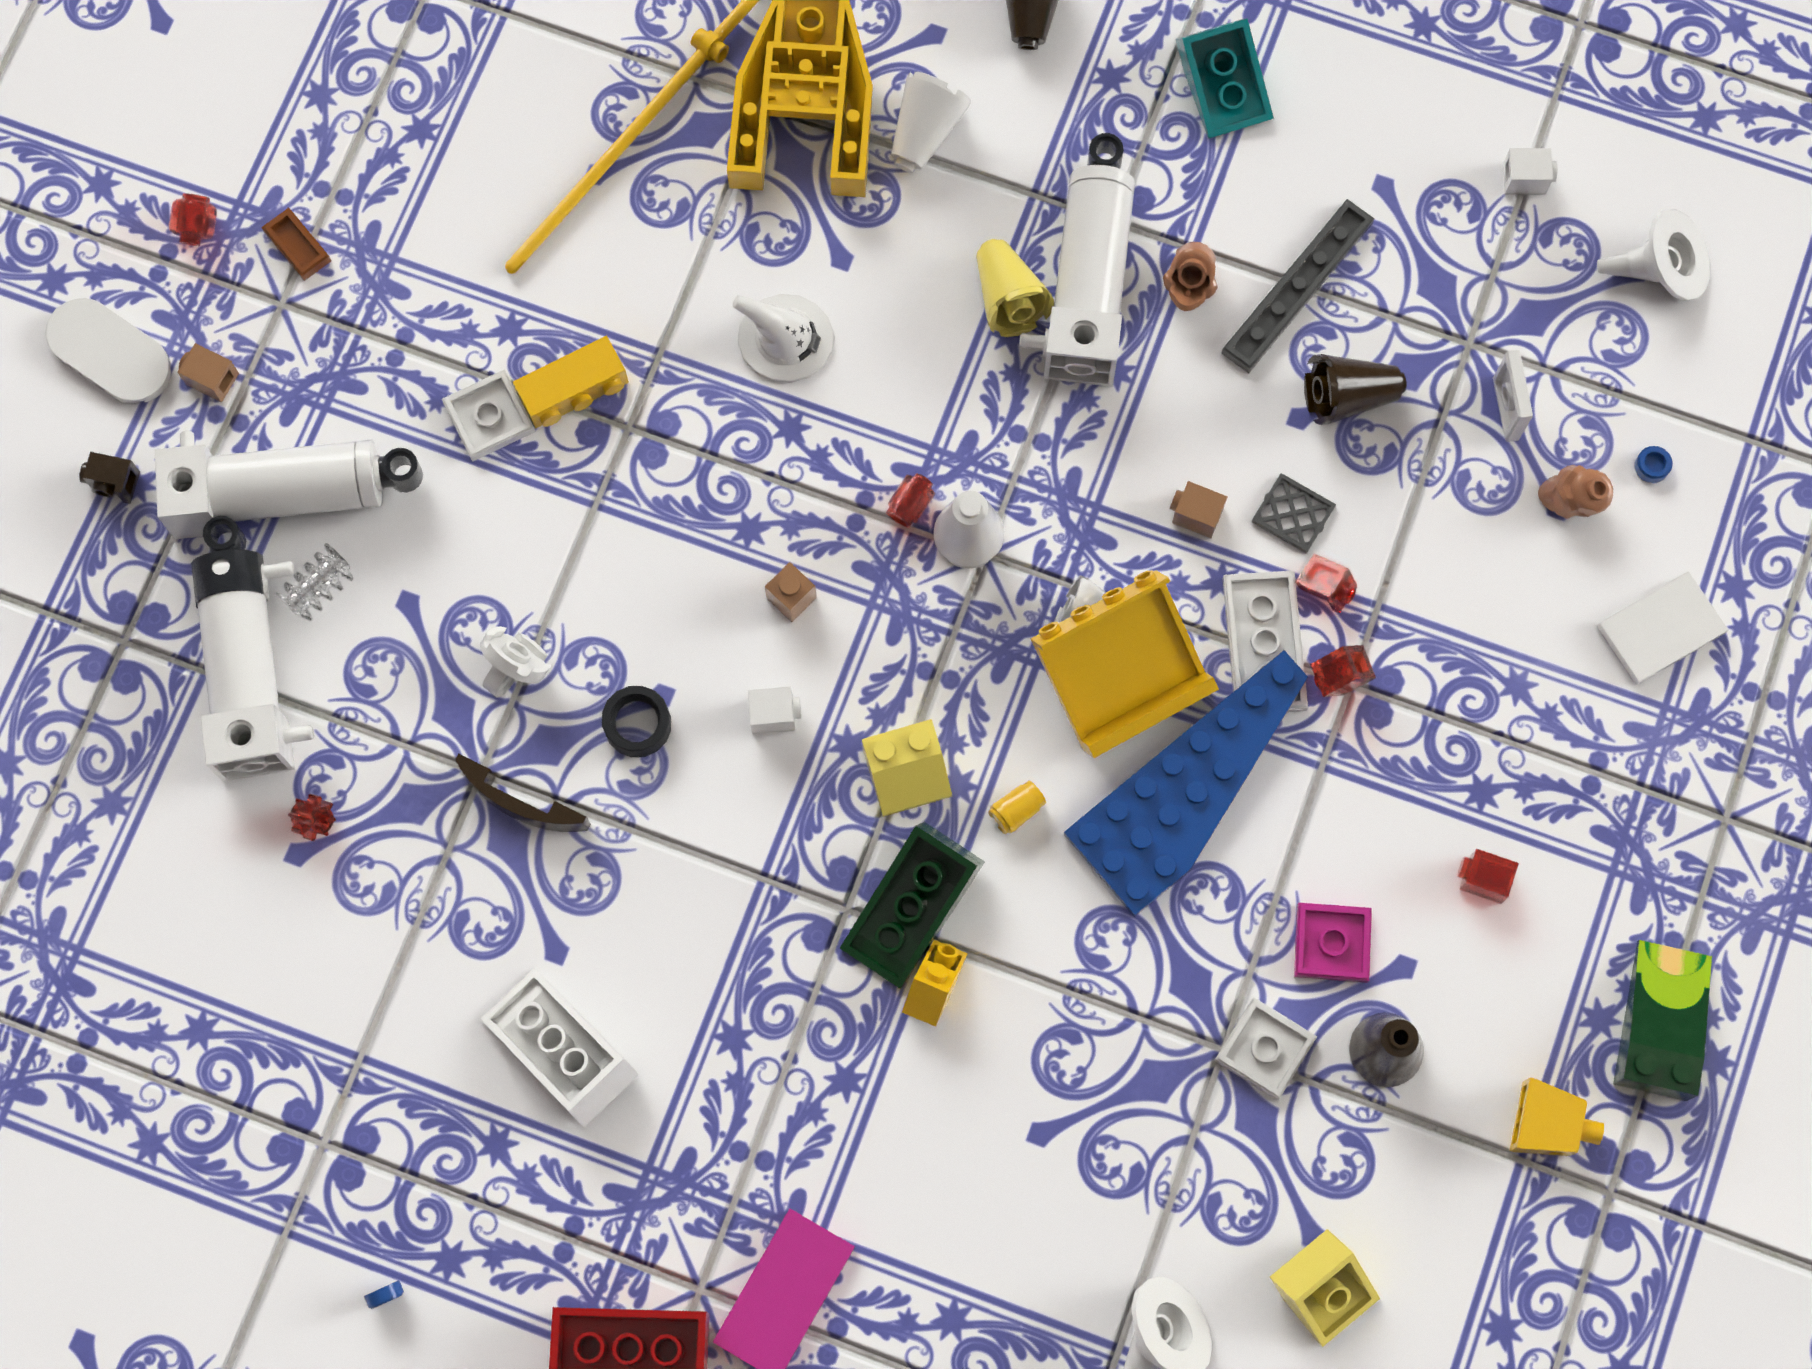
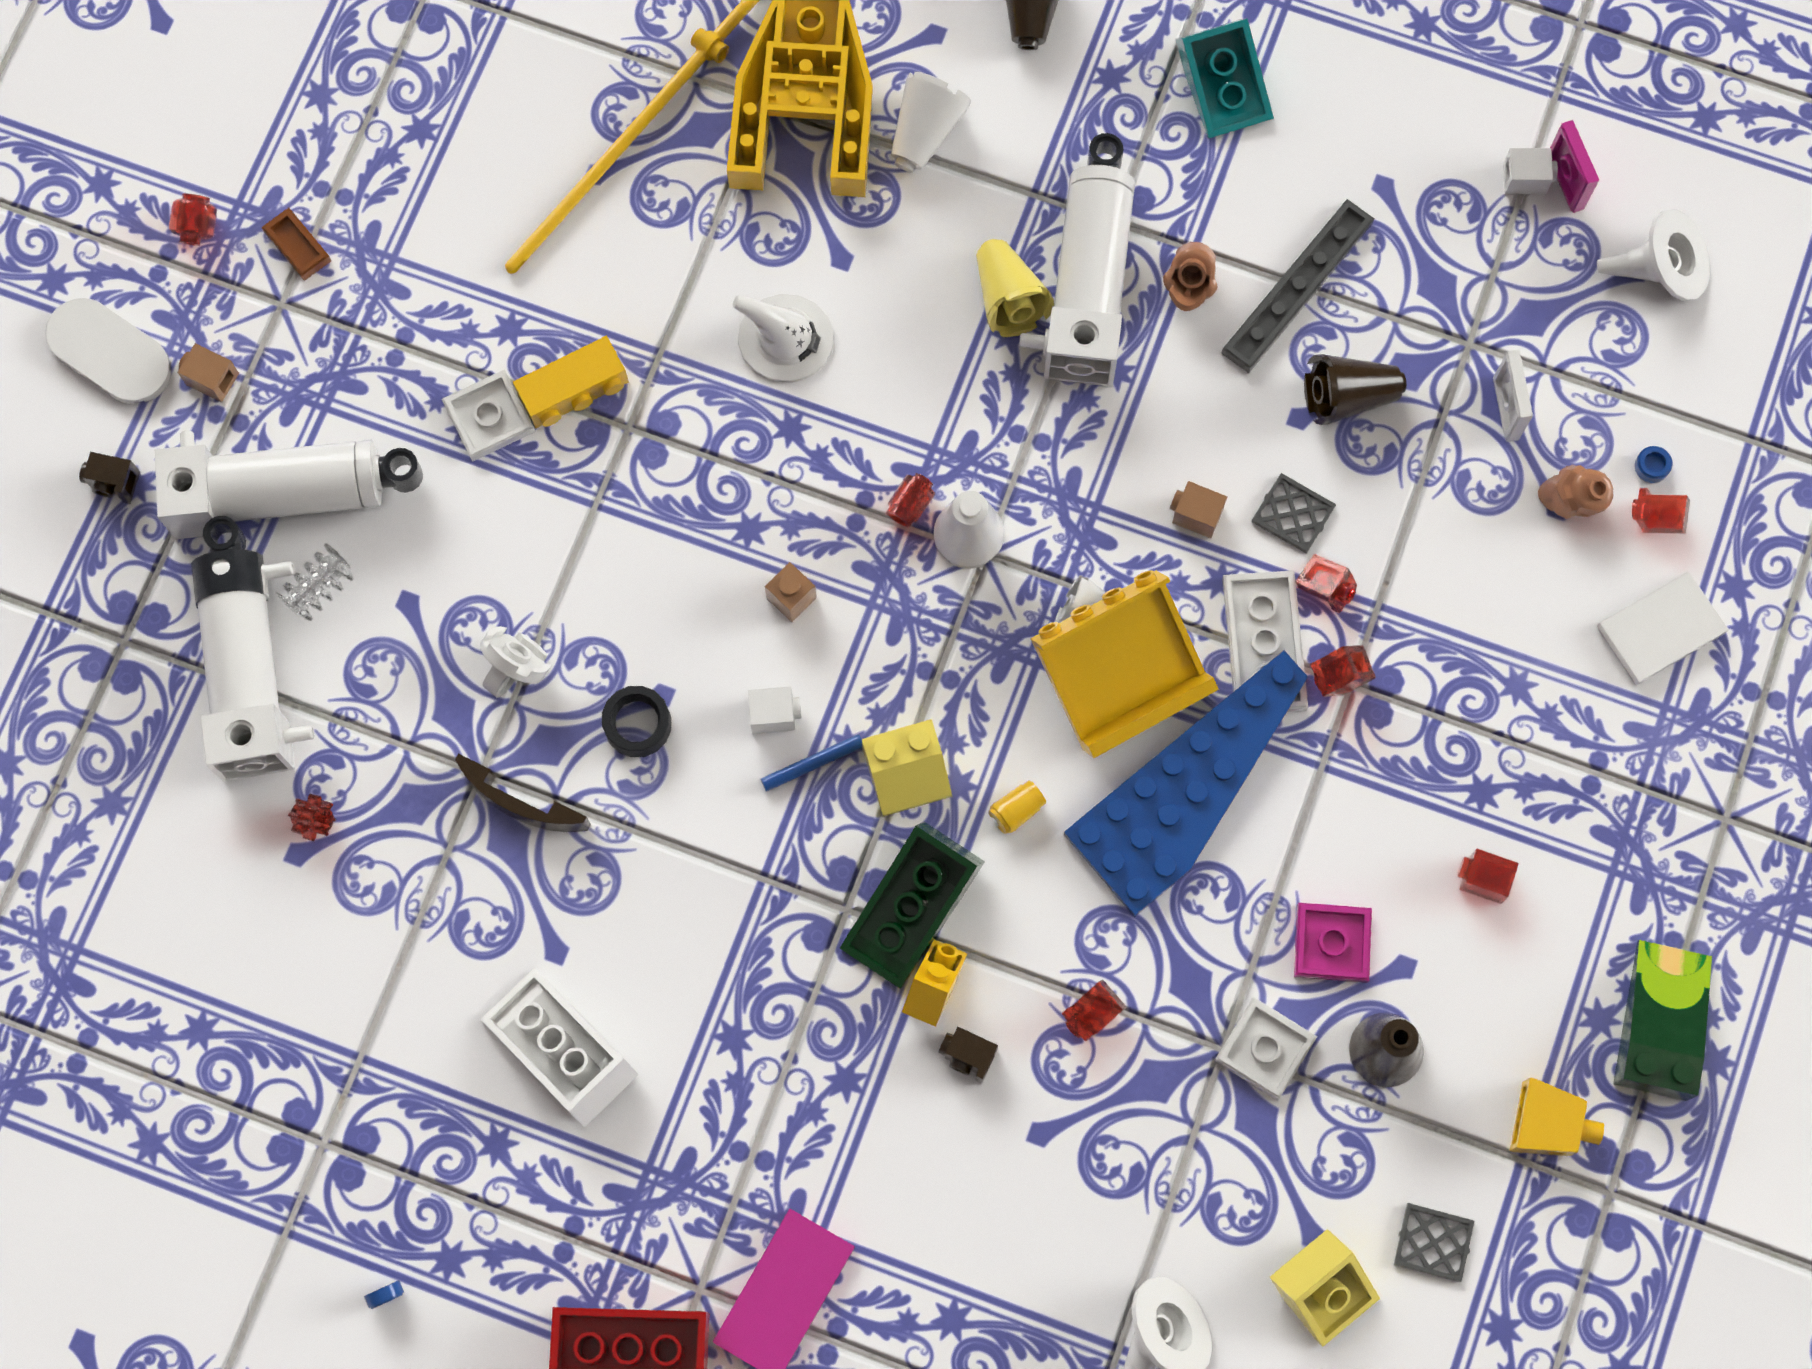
none -> blue bar [760,734,862,792]
none -> dark brown brick [938,1026,998,1084]
none -> clear red bracket [1062,979,1127,1041]
none -> dark grey window [1394,1203,1475,1282]
none -> dark pink tile [1550,120,1599,213]
none -> clear red bracket [1632,488,1690,534]

